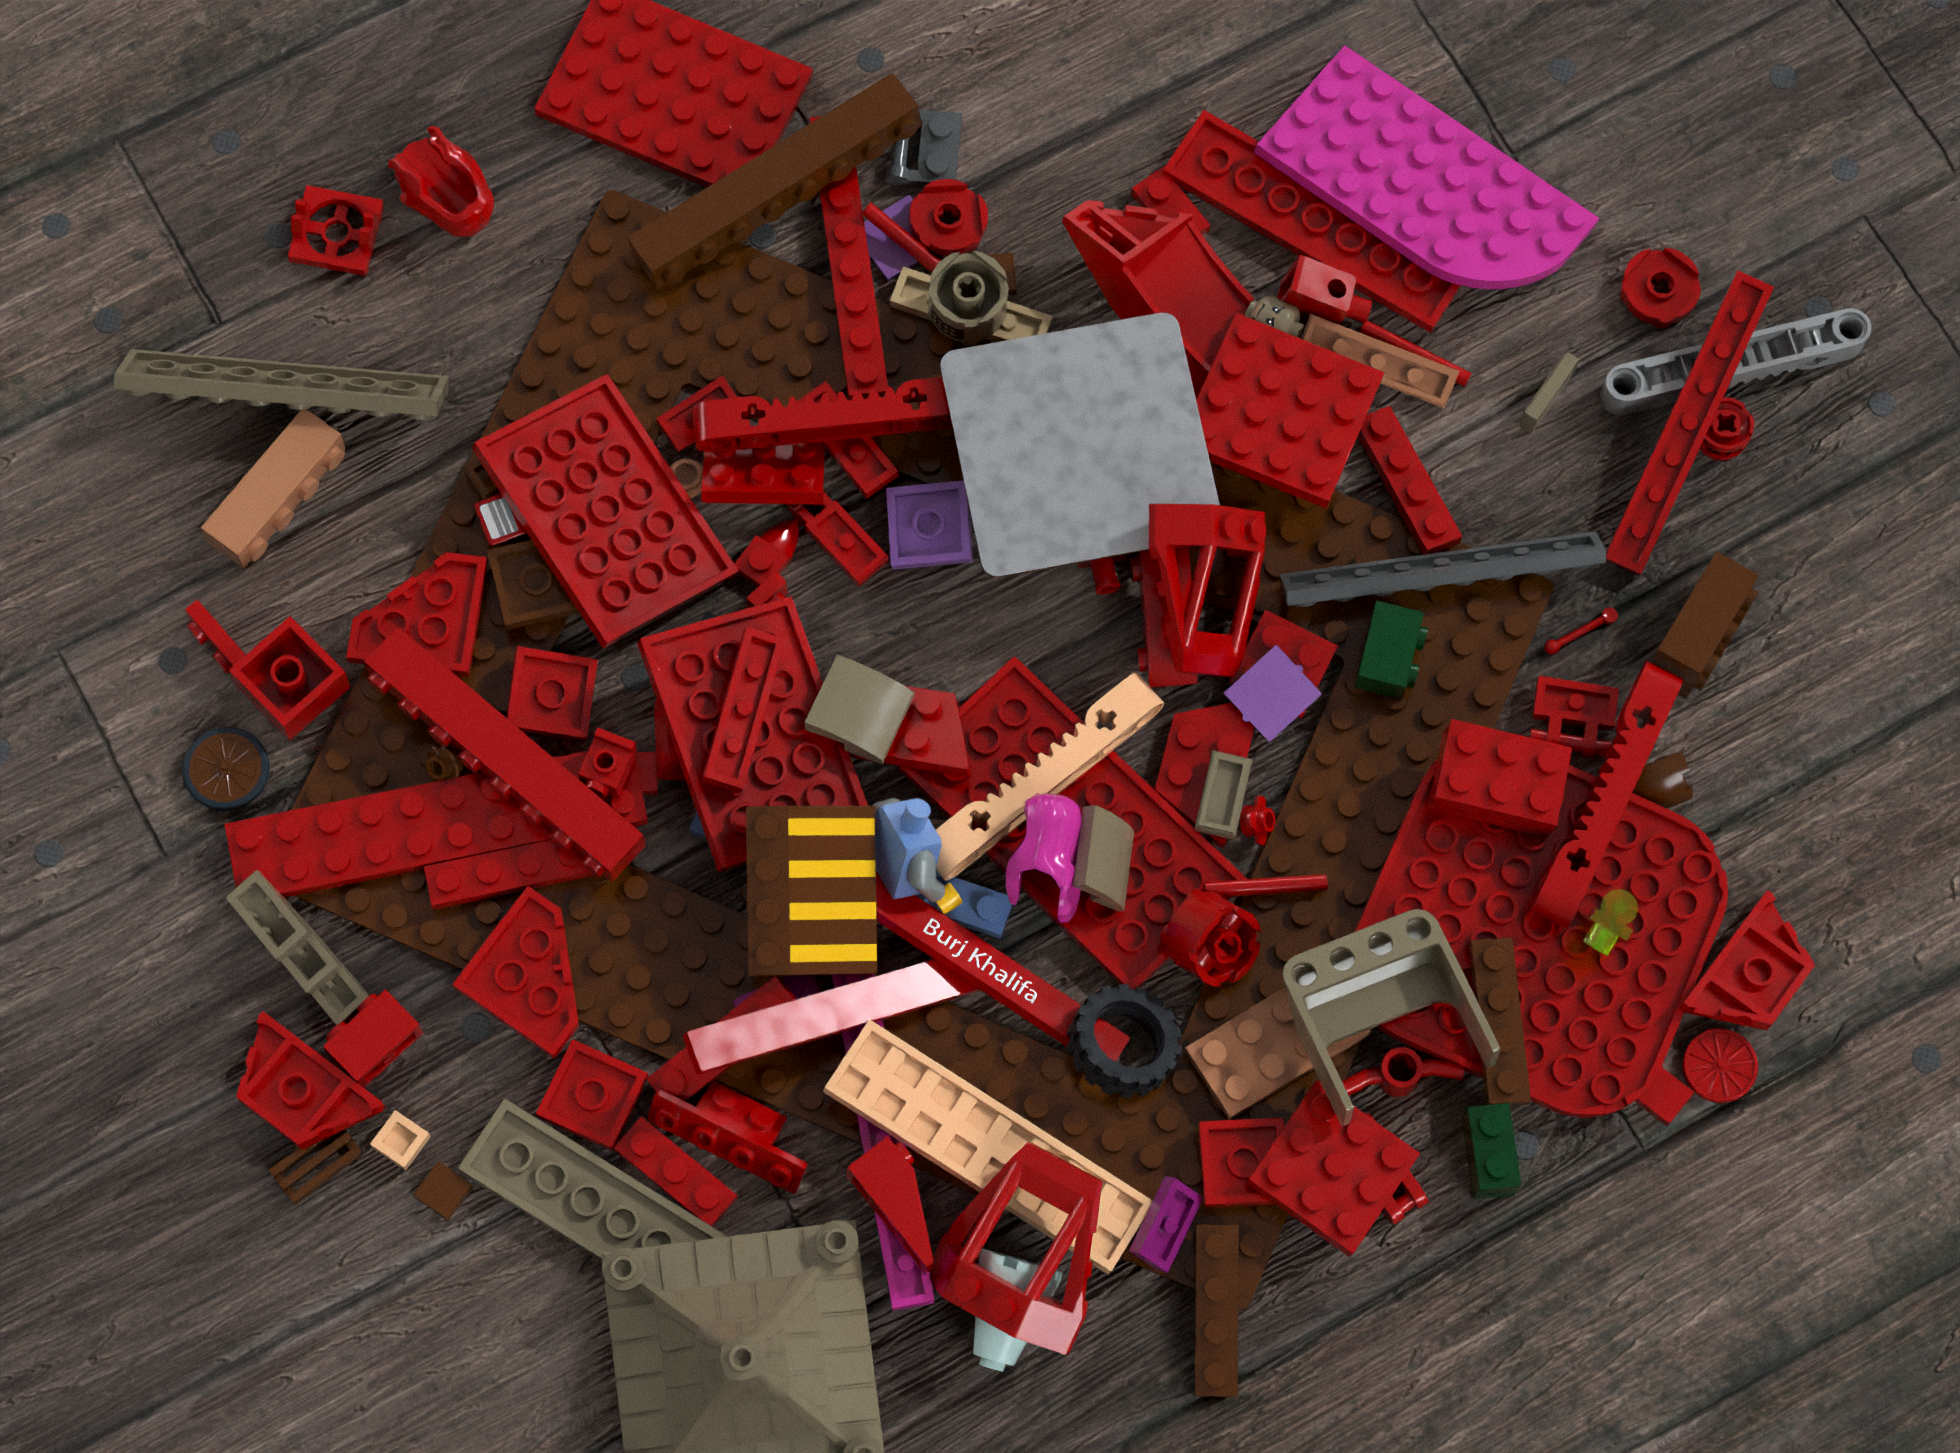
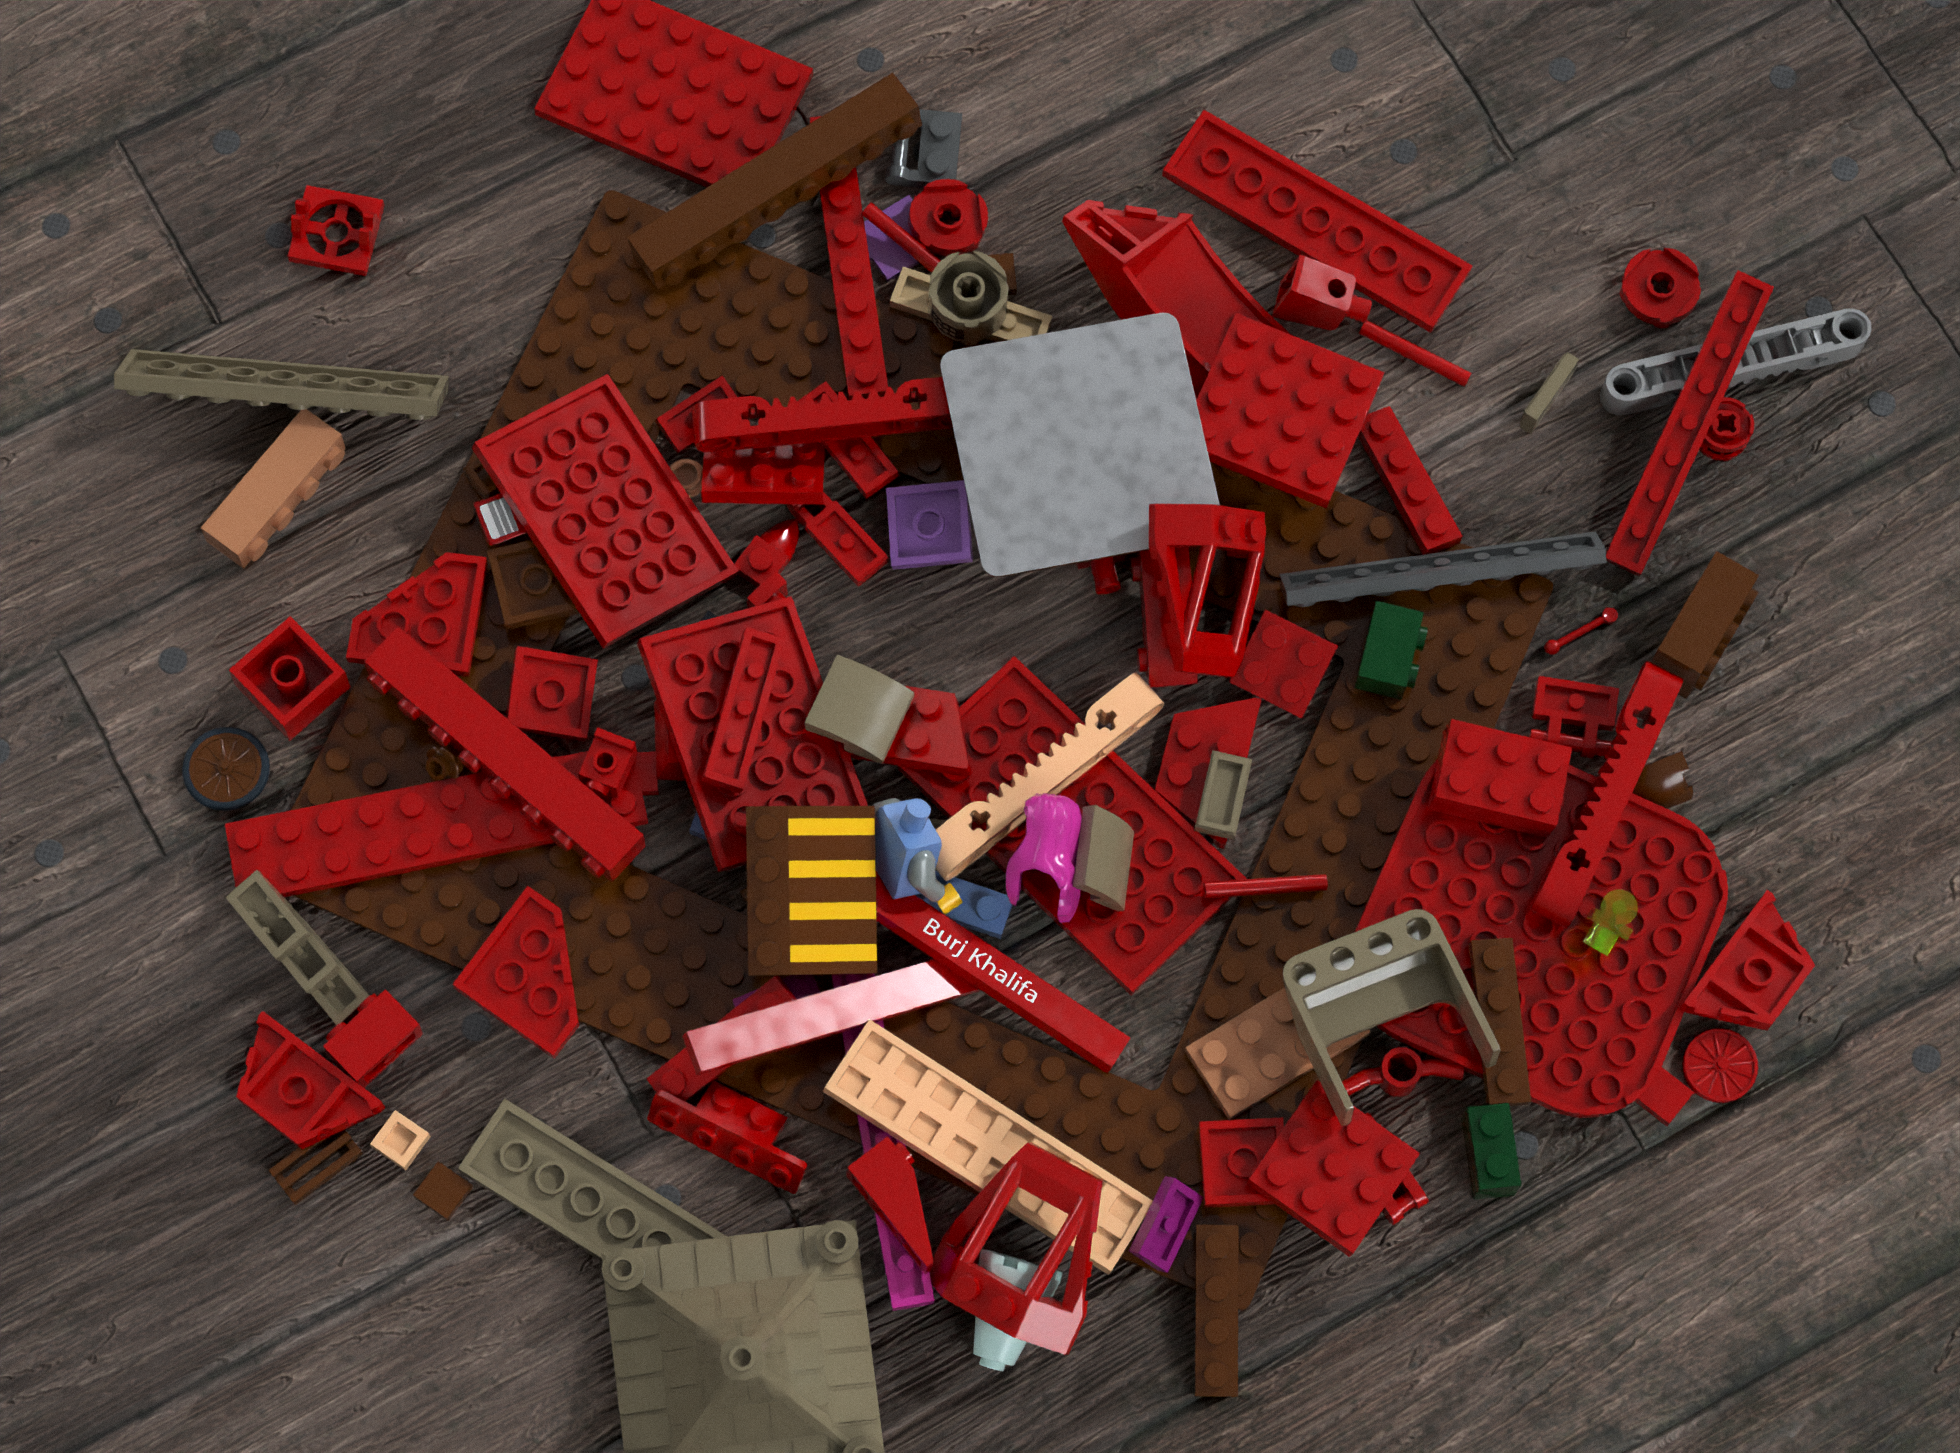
red plate [185,599,245,675] -> none
red hair [387,126,495,238] -> none
red plate [424,839,594,910] -> none
red plate [536,1039,649,1151] -> none
red plate [614,1116,738,1227] -> none
black tyre [1067,984,1182,1098] -> none
red plate [1131,167,1210,235] -> none
red brick [1160,889,1261,987] -> none
medium lavender piece [1224,645,1322,743] -> none
red plate [1240,796,1275,845] -> none
dark tan head [1244,295,1304,339] -> none
dark pink plate [1254,45,1599,289] -> none
nougat tile [1301,314,1459,408] -> none

